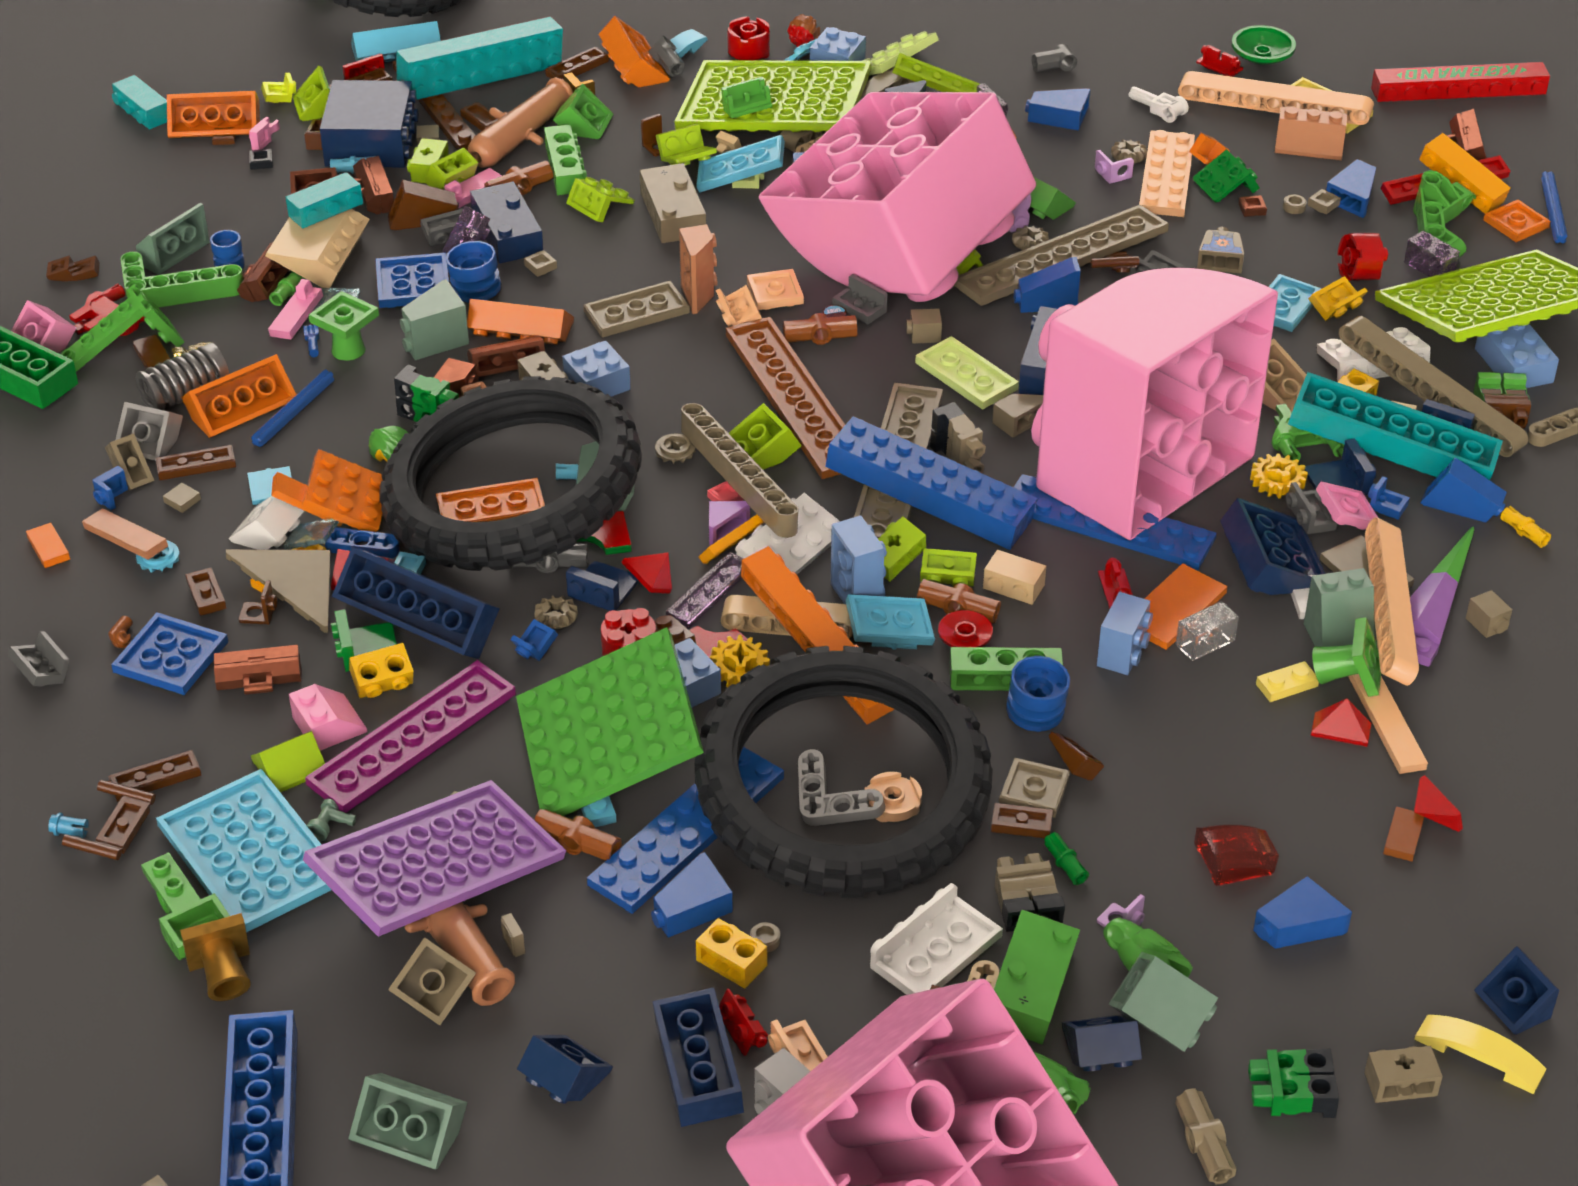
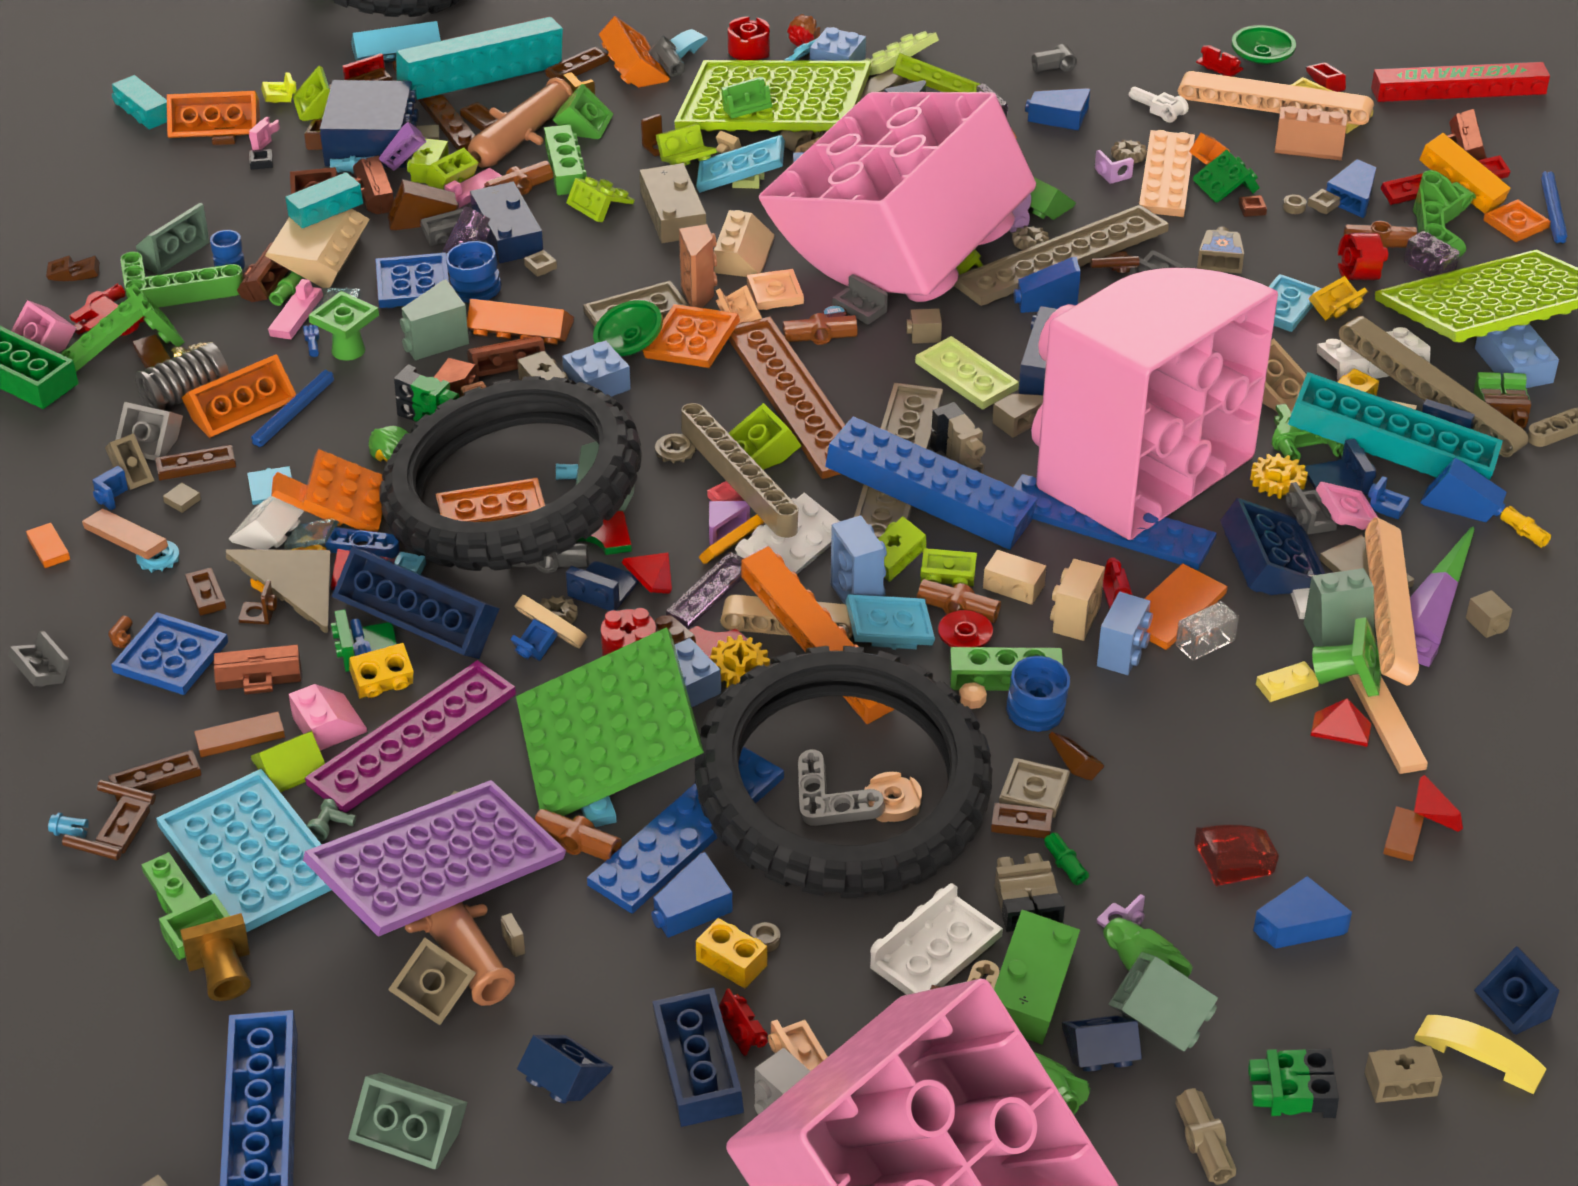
none -> tile [194,712,285,757]
none -> blue piece [350,619,371,656]
none -> medium lavender slope [379,122,427,171]
none -> tan beam [514,595,587,649]
none -> green dish [593,300,663,357]
none -> orange plate [643,304,740,368]
none -> tan slope [714,210,774,277]
none -> light nougat tile [959,682,987,709]
none -> tan brick [1050,559,1105,641]
none -> red slope [1306,62,1346,92]
none -> dark orange piece [1344,221,1417,249]

